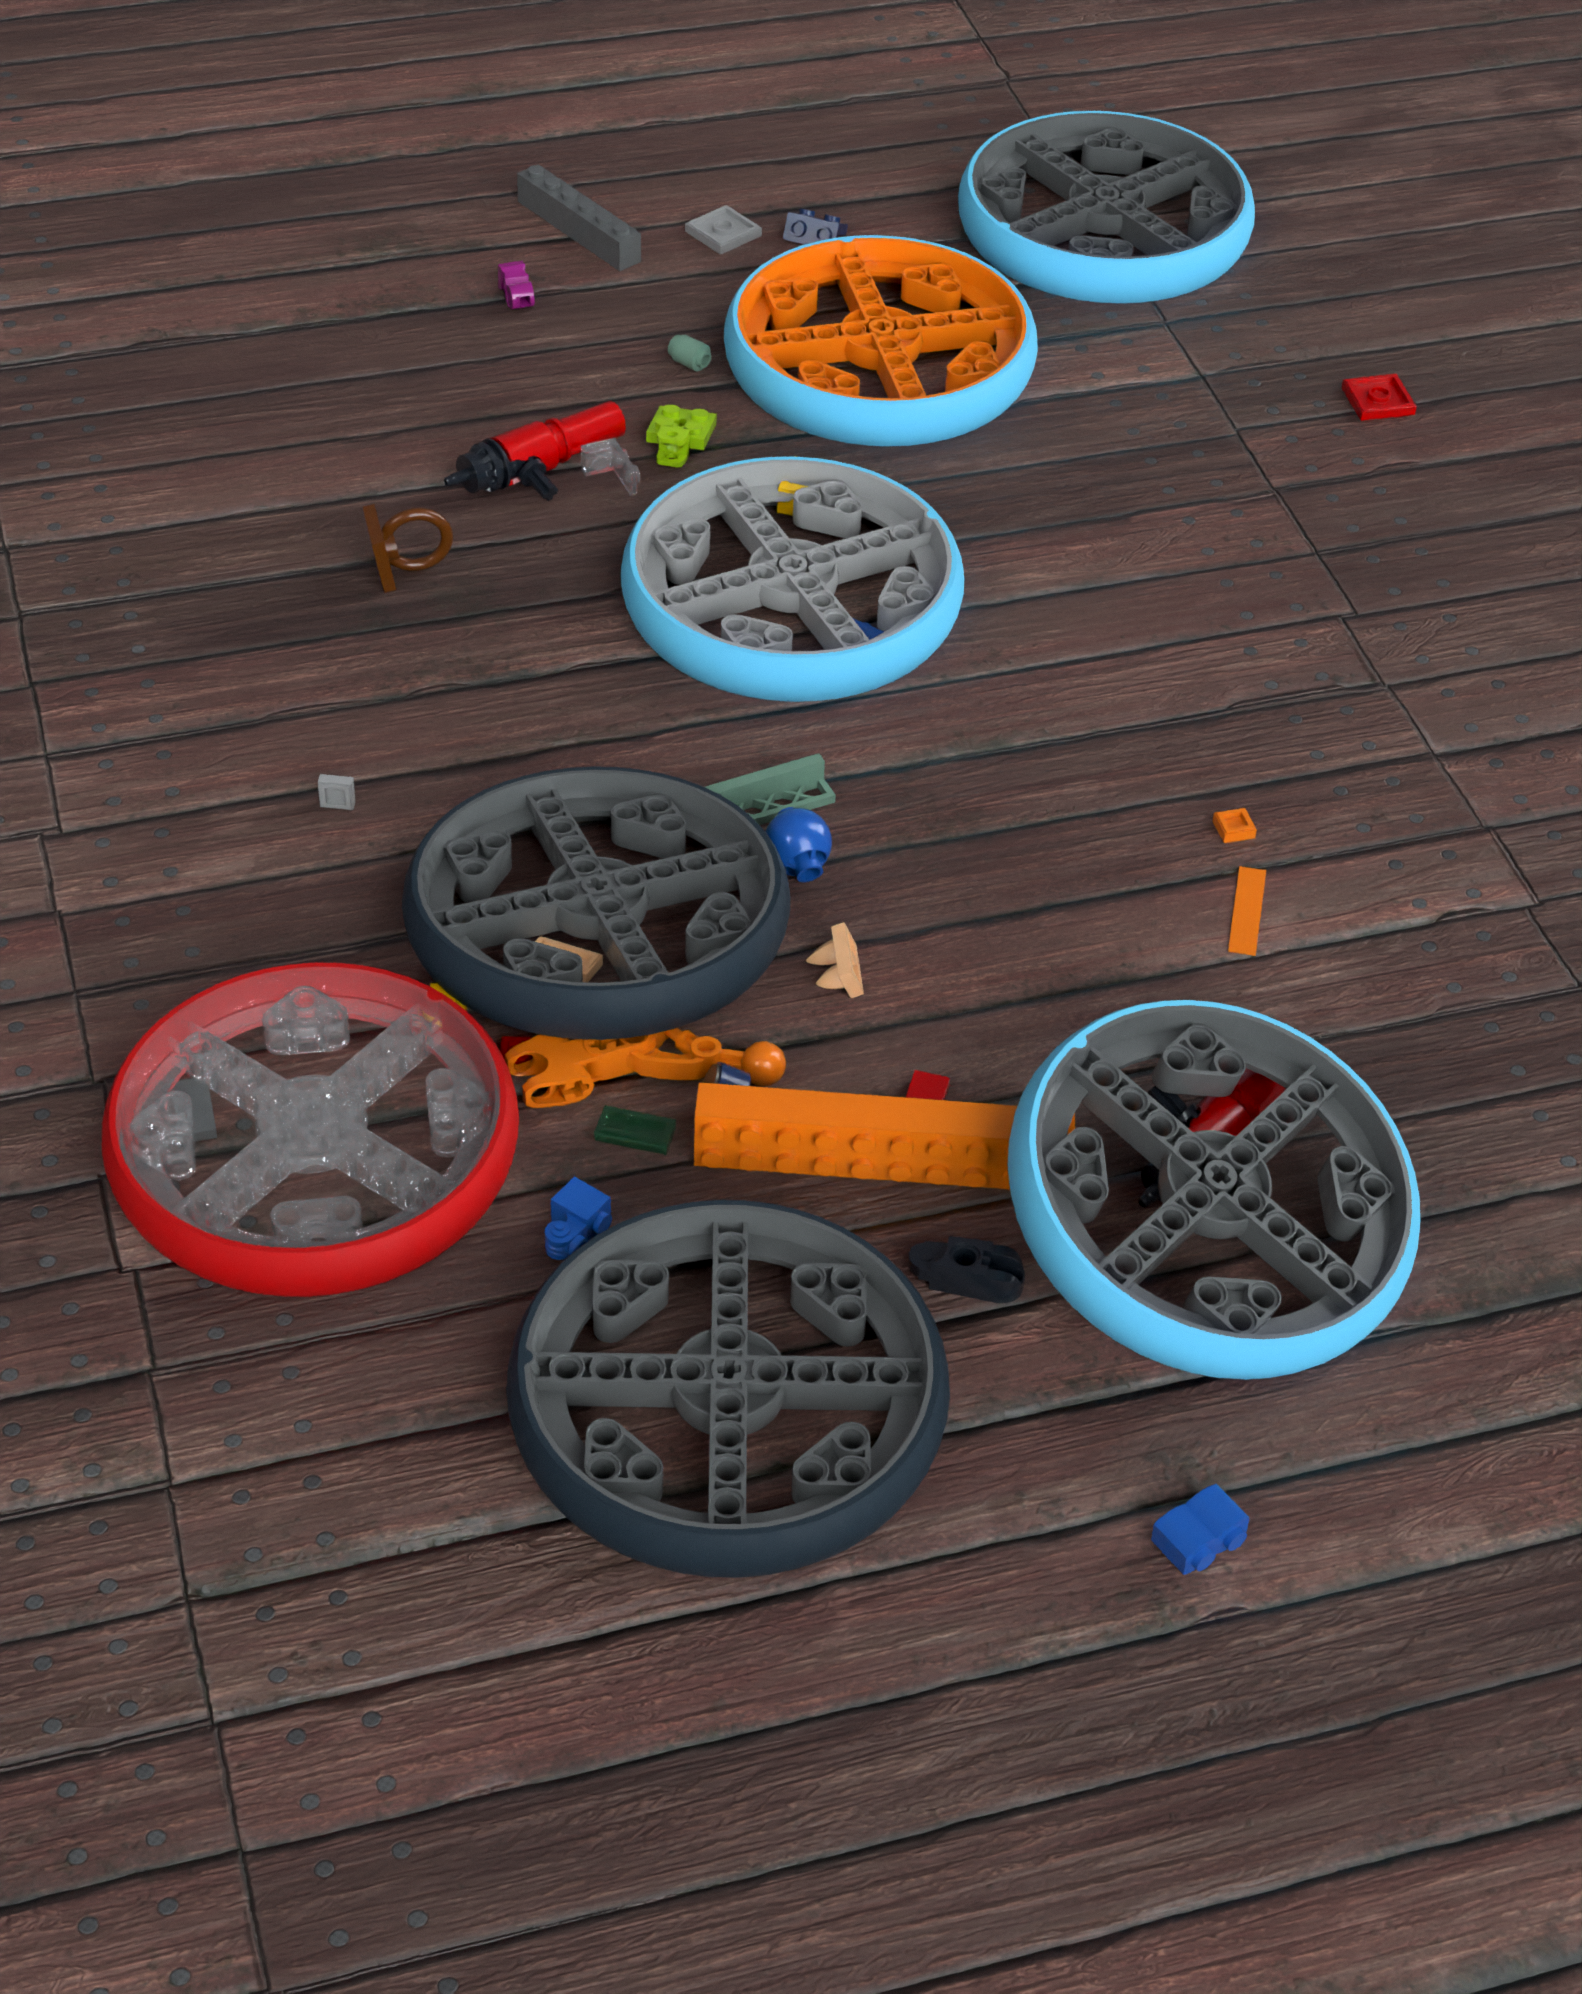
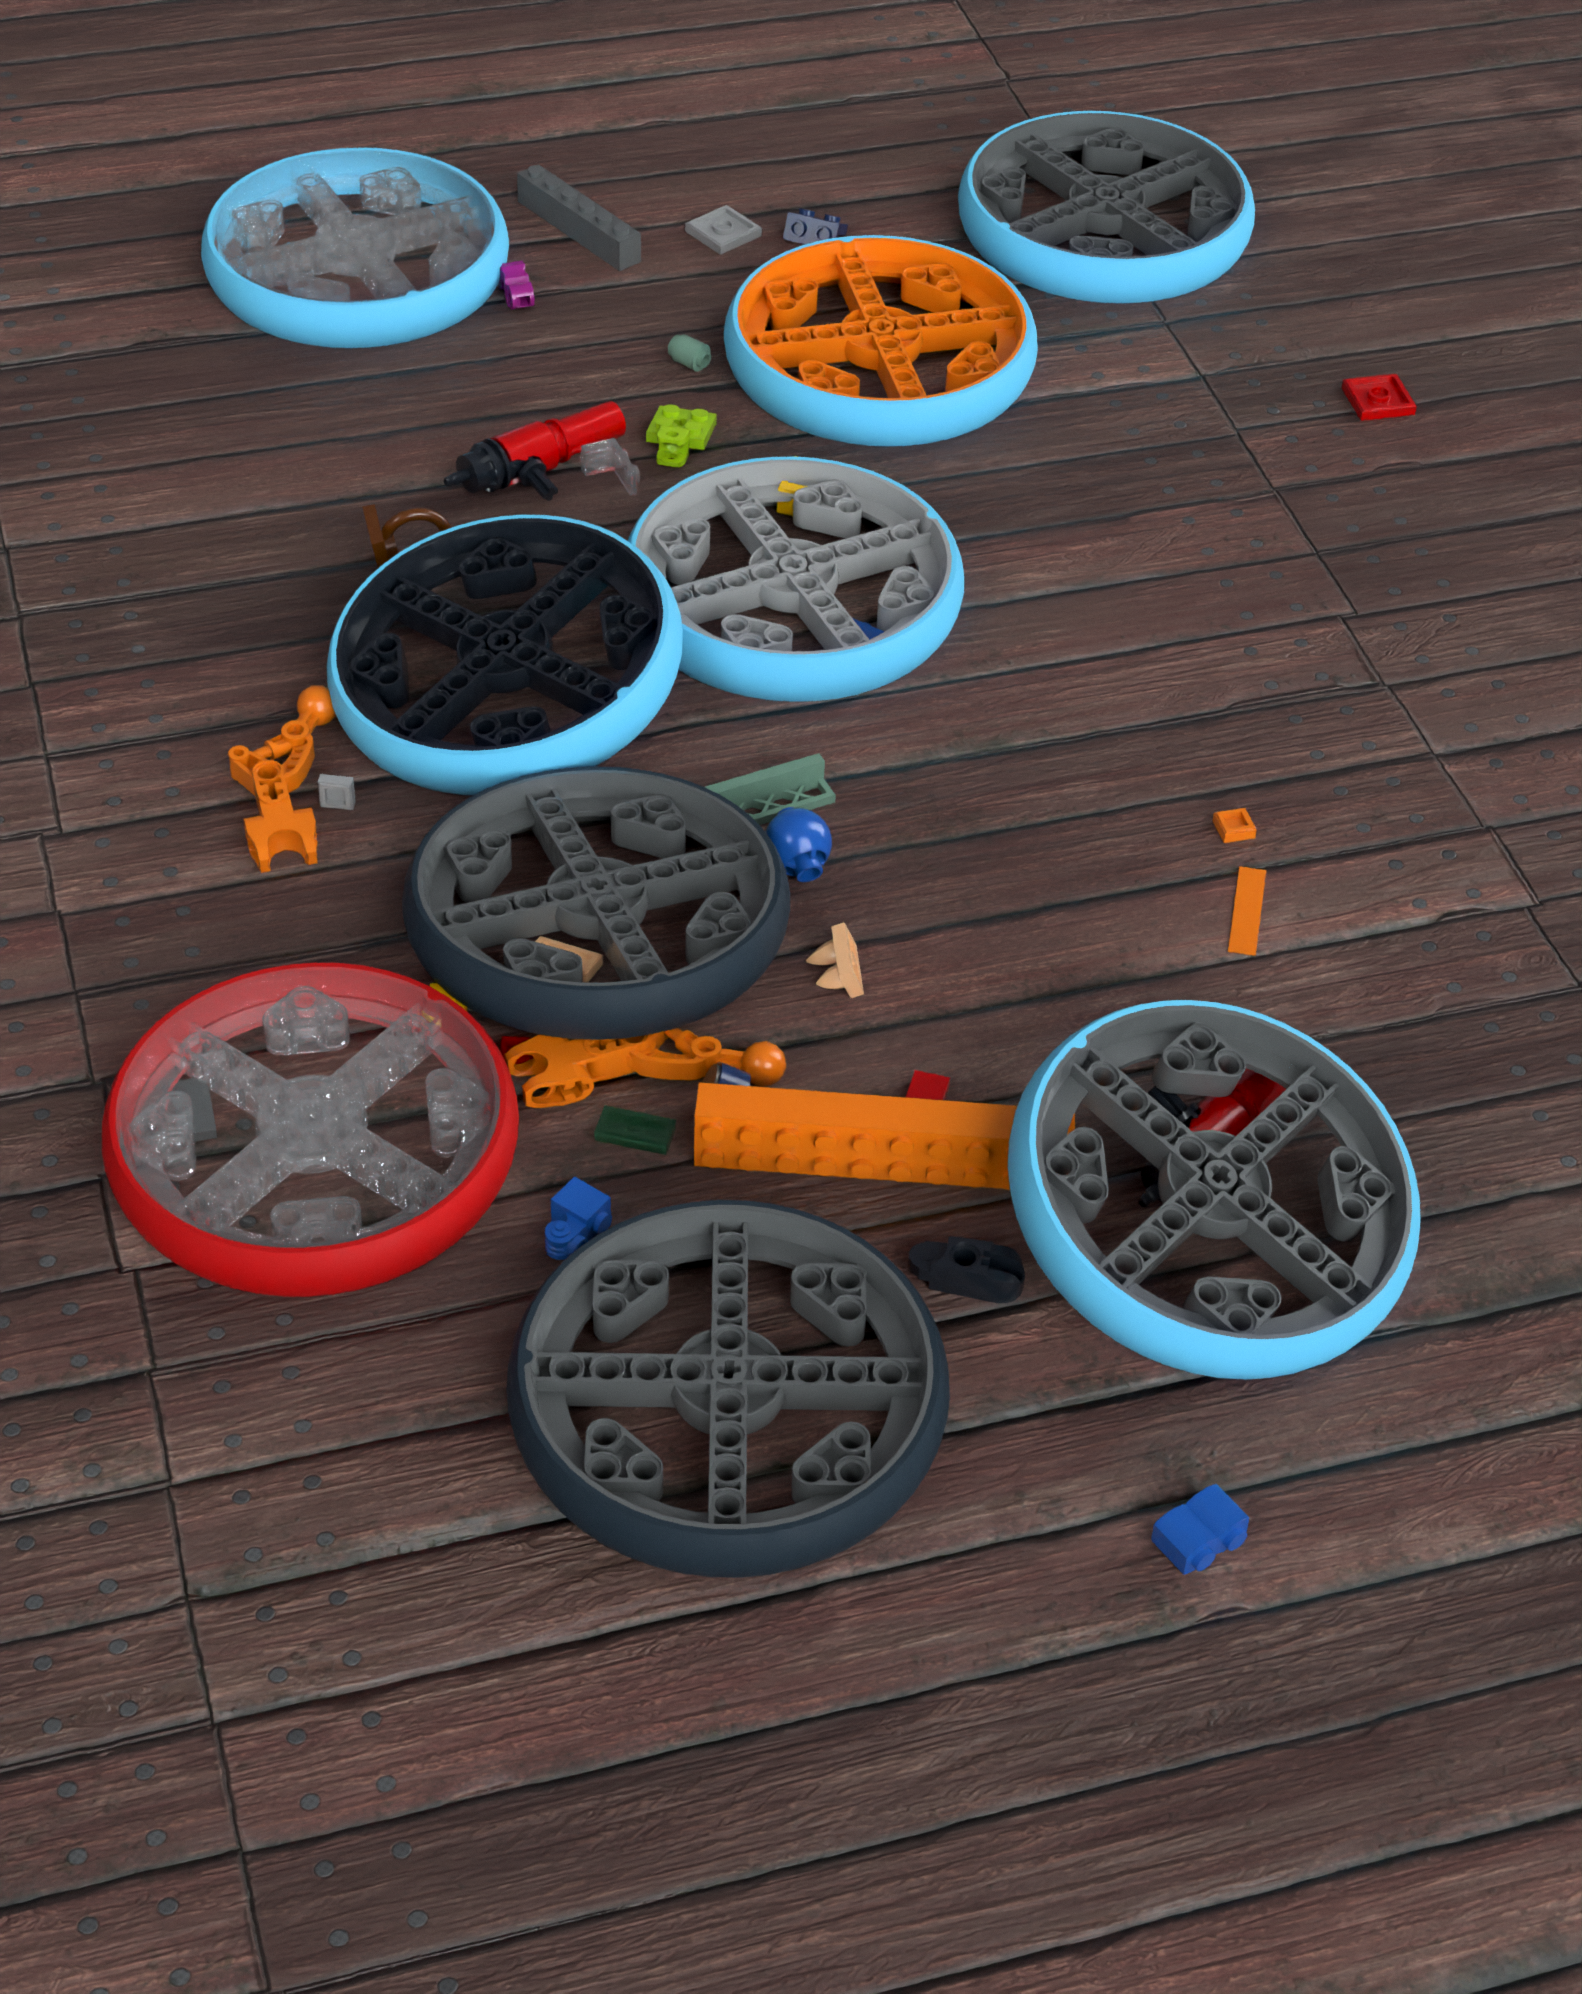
none -> clear wheel [201,148,509,348]
none -> orange piece [228,685,336,873]
none -> black wheel [327,515,683,795]

